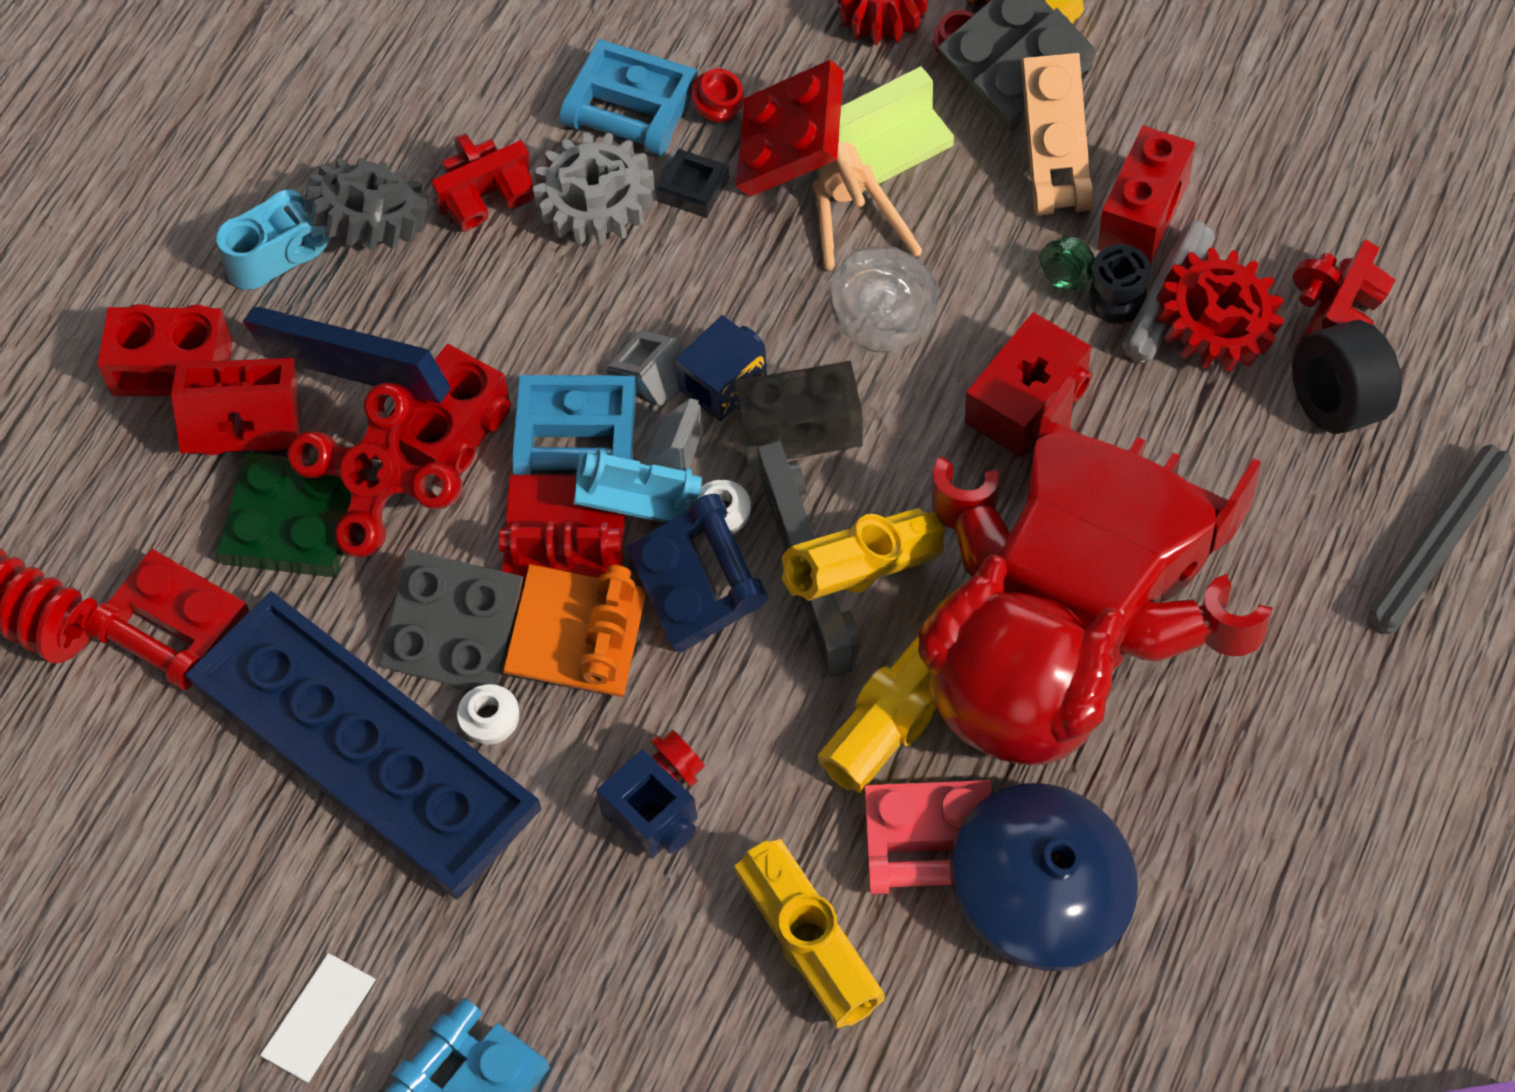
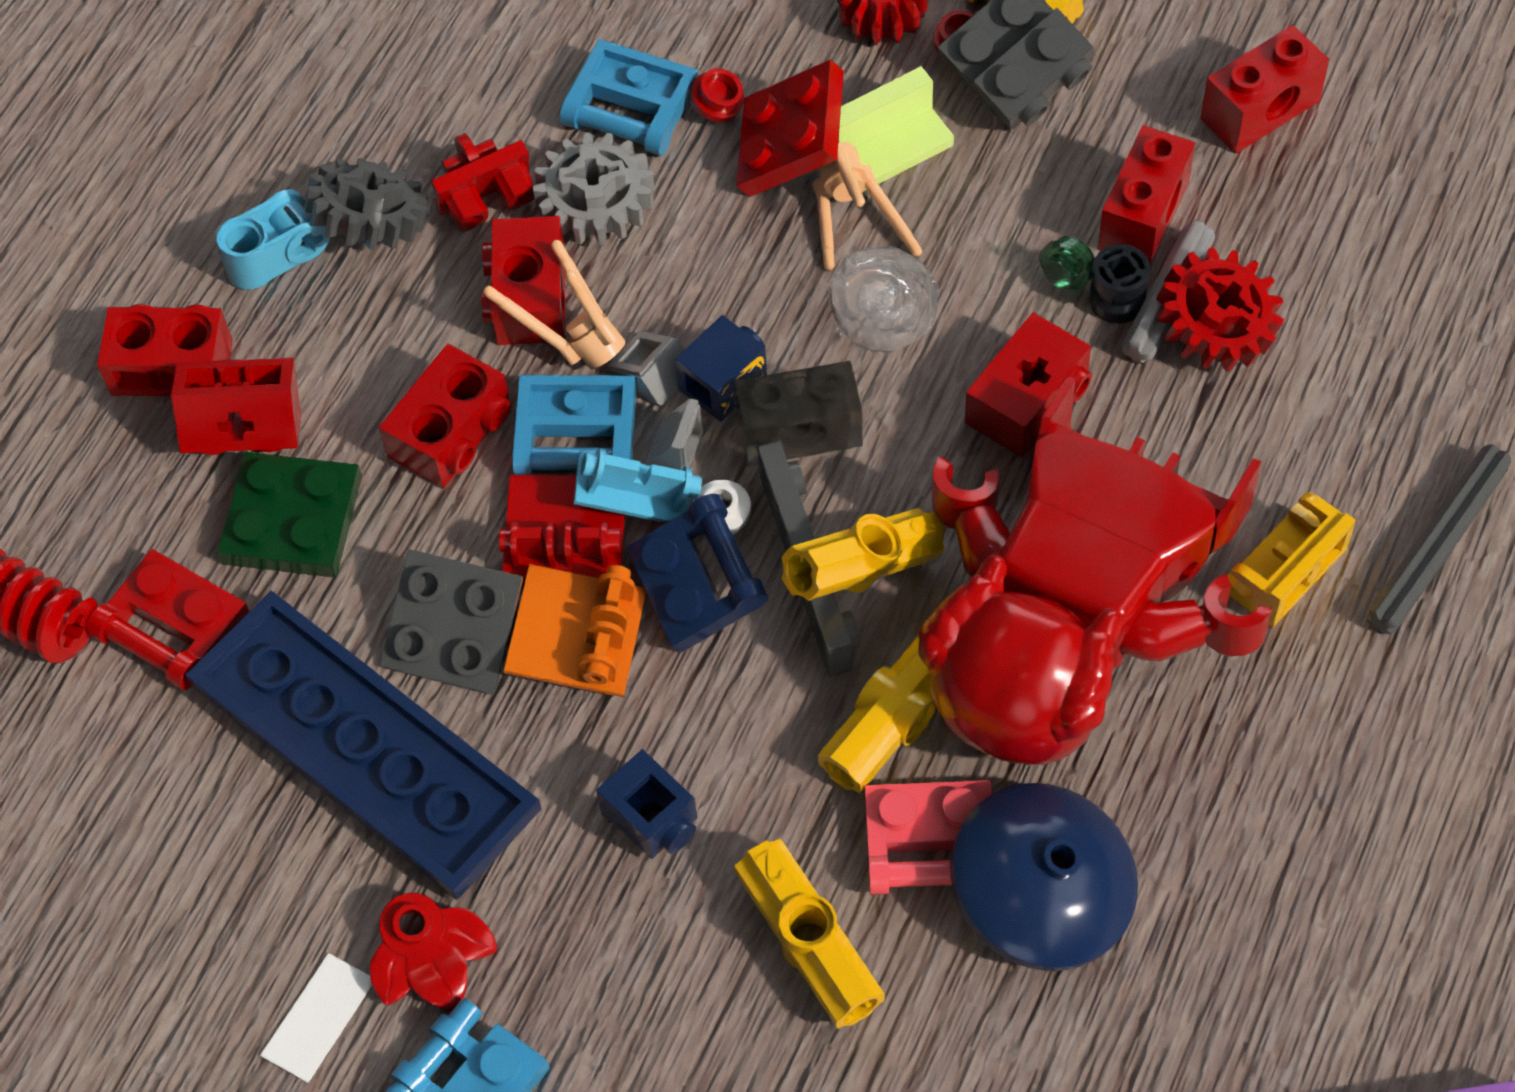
dark blue tile [243,306,451,404] -> none
red gear [287,383,462,557] -> none
white plate [457,684,520,745] -> none
red plate [650,729,706,788] -> none
black tile [656,148,730,218] -> none
light nougat plate [1021,53,1094,216] -> none
red hips [1292,239,1396,340] -> none
black tyre [1292,319,1402,434] -> none
none -> red plate [370,893,497,1011]
none -> red brick [481,216,566,345]
none -> light nougat plant [483,240,625,370]
none -> red brick [1200,25,1329,154]
none -> yellow hinge [1228,492,1356,628]

